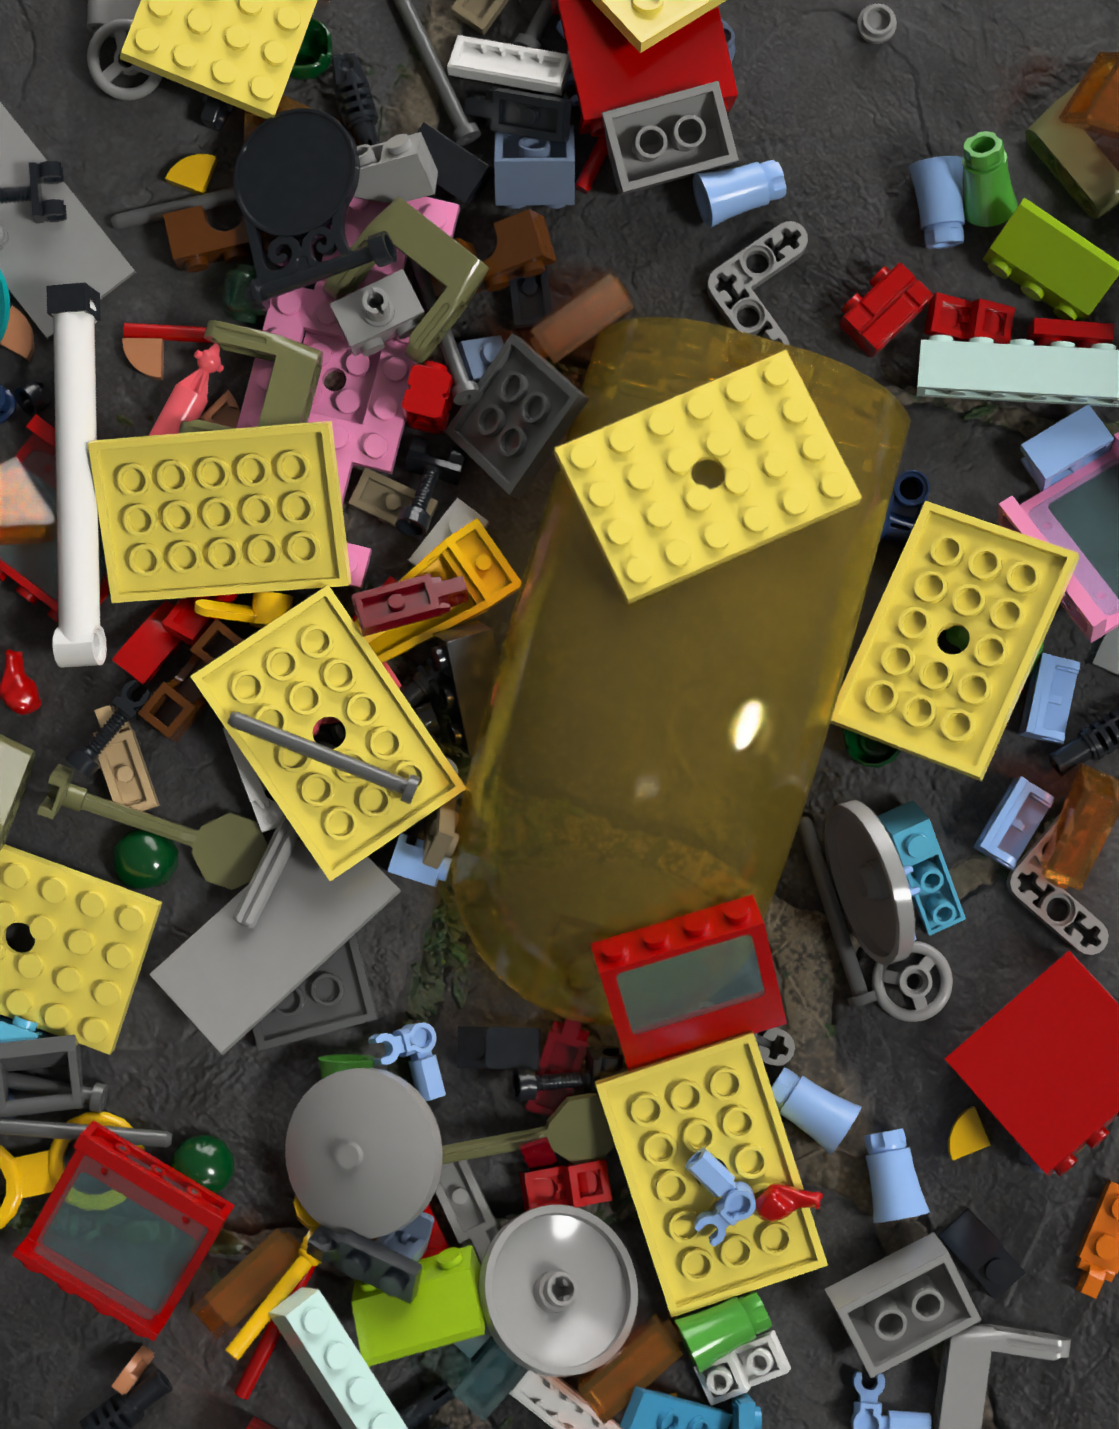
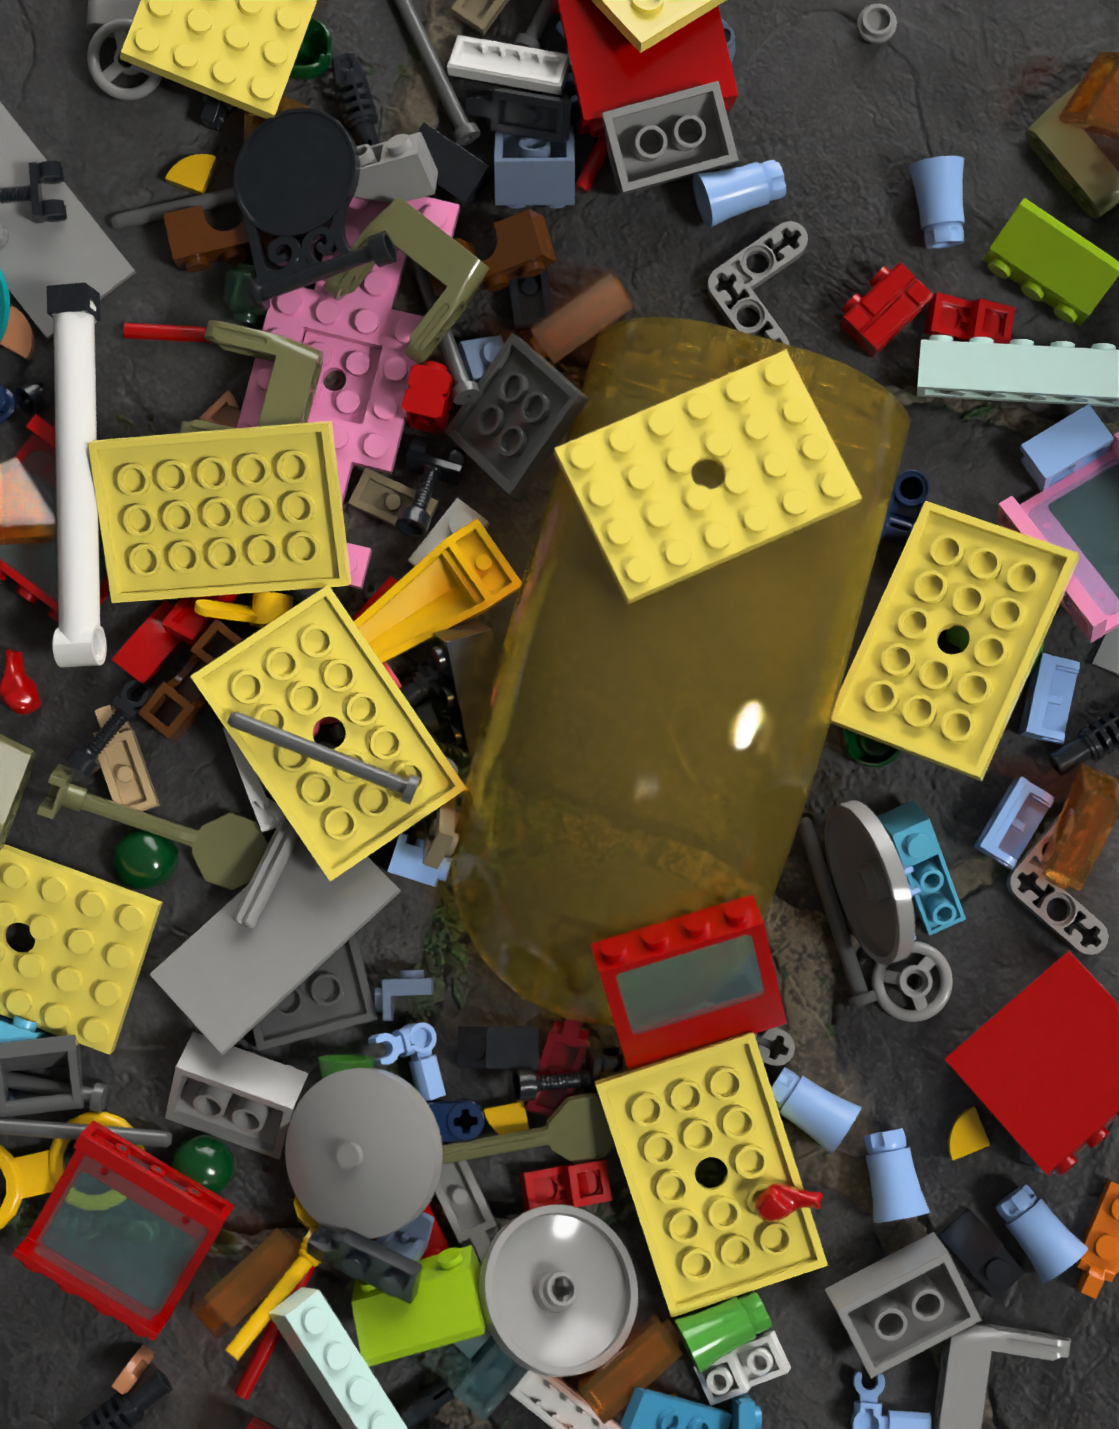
nougat tile [122,338,164,381] -> none
coral wheel [149,343,224,436] -> none
light grey brick [330,269,425,357] -> none
dark red hinge [351,573,468,637] -> none
dark red window [520,1137,558,1171] -> none
light blue bar [685,1147,756,1246] -> none
bright green plant [962,131,1018,227] -> none
red plate [1026,318,1115,348] -> none
none -> light grey slope [165,1032,309,1160]
none -> sand blue bracket [375,970,434,1021]
none -> dark blue piece [426,1100,487,1143]
none -> yellow tile [484,1101,529,1135]
none -> light blue plant [995,1184,1088,1283]

